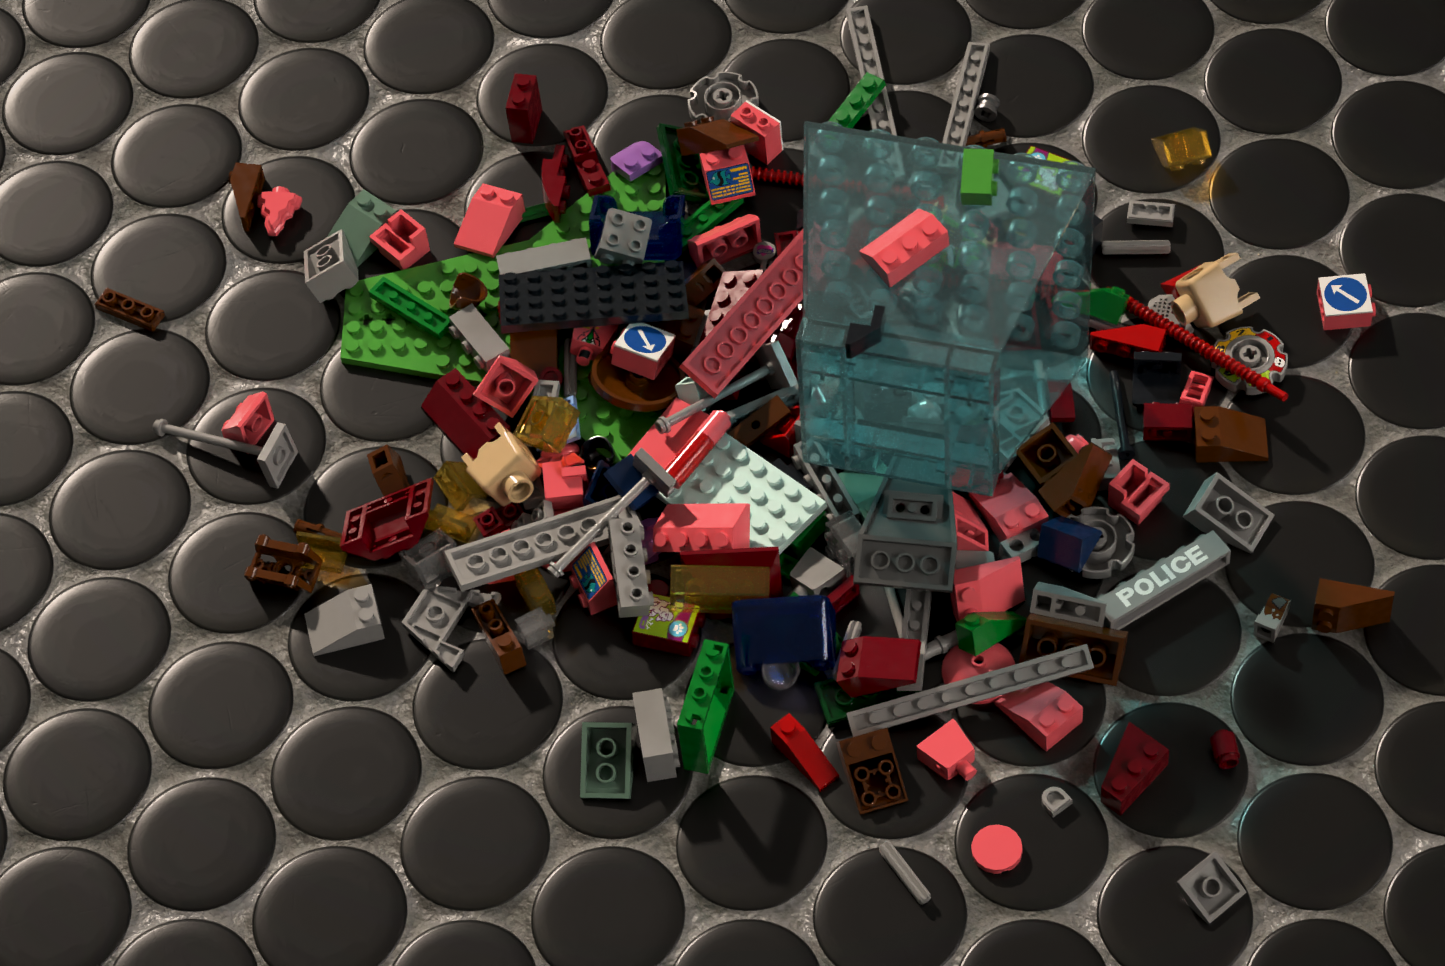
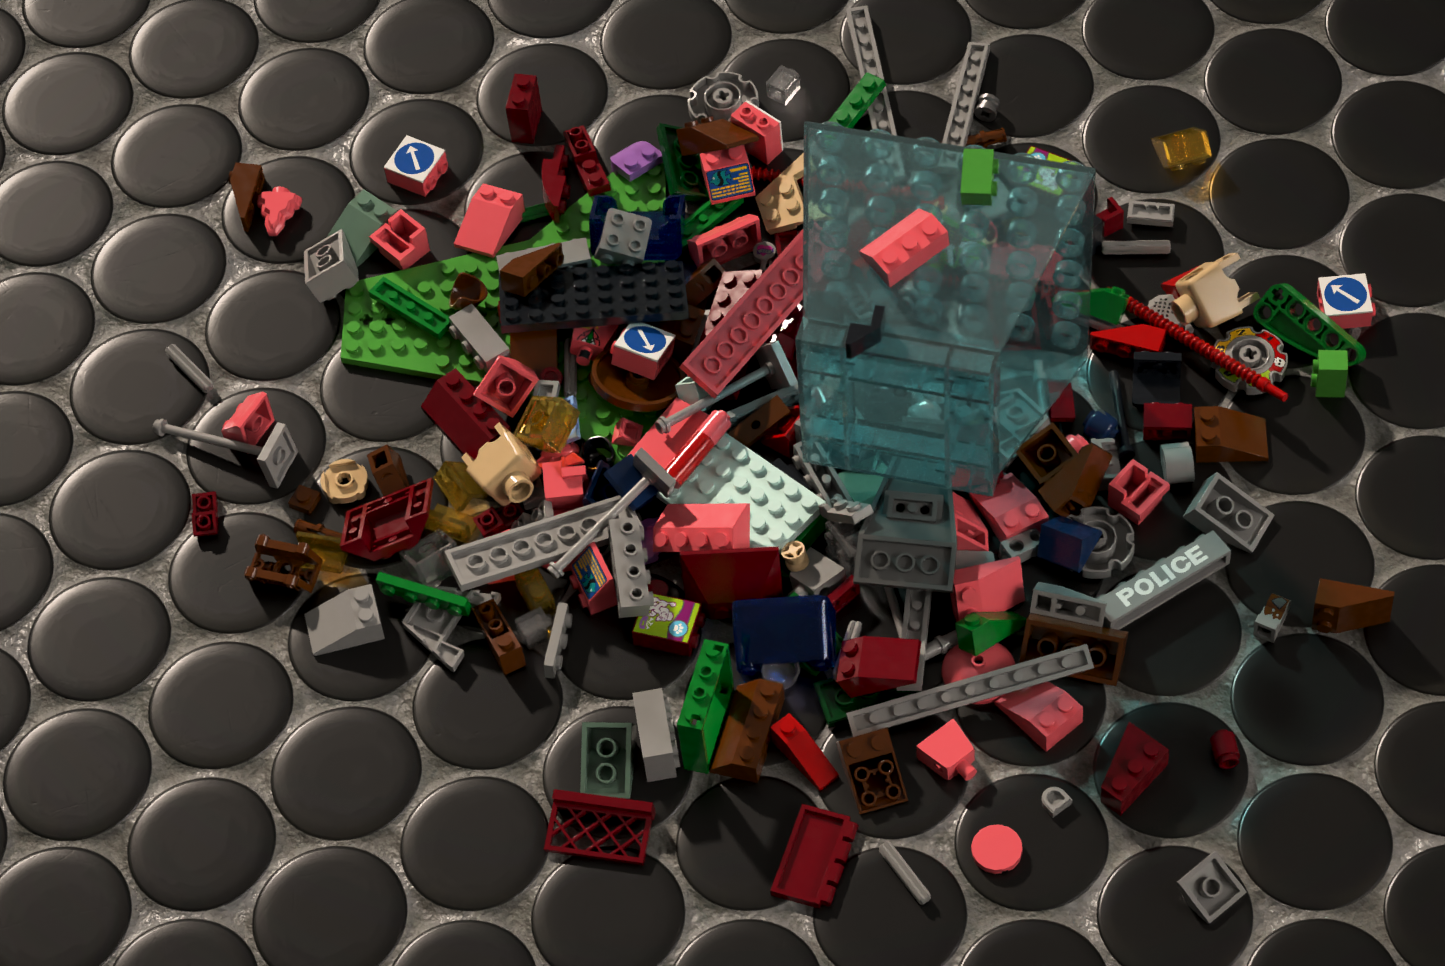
reddish brown tile [94,288,165,332] -> none
clear yellow slope [670,565,770,614] -> none
coral slope [1179,371,1214,417] -> none
none -> light grey axle [165,344,214,393]
none -> dark red slope [192,491,218,537]
none -> reddish brown plate [288,484,321,515]
none -> tan plate [320,459,369,504]
none -> green plate [376,572,472,617]
none -> piece [384,135,448,197]
none -> reddish brown slope [500,243,564,297]
none -> light grey plate [543,602,573,679]
none -> dark red fence [544,789,656,865]
none -> coral slope [611,417,643,447]
none -> reddish brown slope [709,678,785,783]
none -> tan wing [755,150,835,235]
none -> clear brick [766,65,800,106]
none -> dark red hinge [770,804,859,909]
none -> tan wheel [781,541,810,572]
none -> light grey hinge [819,496,874,525]
none -> dark blue head [1082,409,1119,439]
none -> dark red panel [1096,197,1124,237]
none -> light grey piece [1160,442,1195,484]
none -> green beam [1253,283,1366,366]
none -> bright green brick [1311,350,1348,397]

